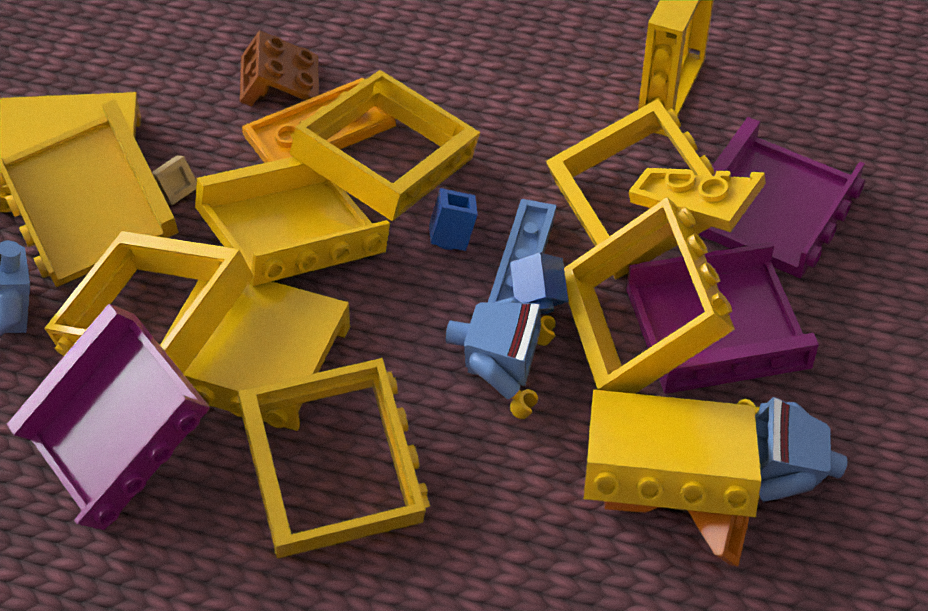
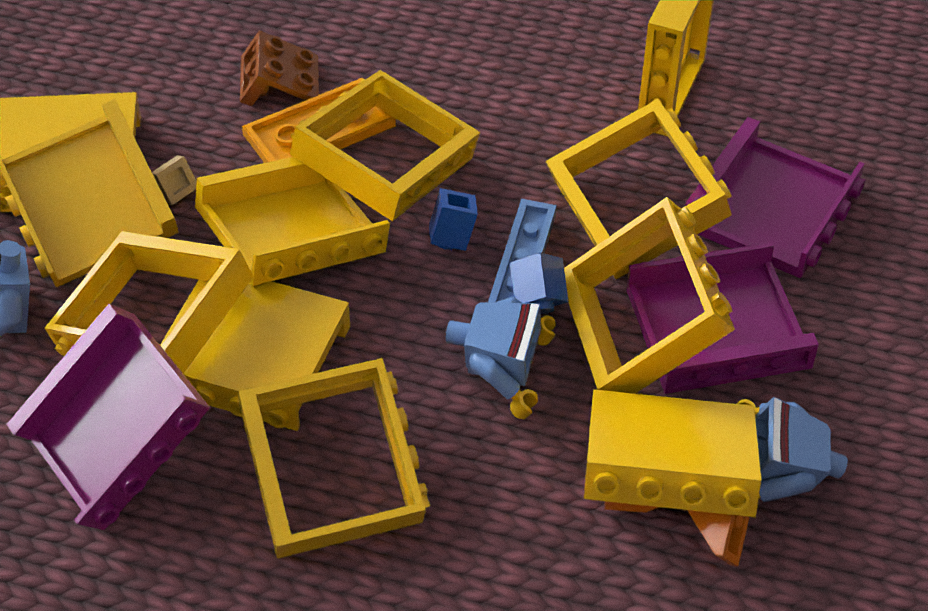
yellow wing [629,168,766,232] -> none

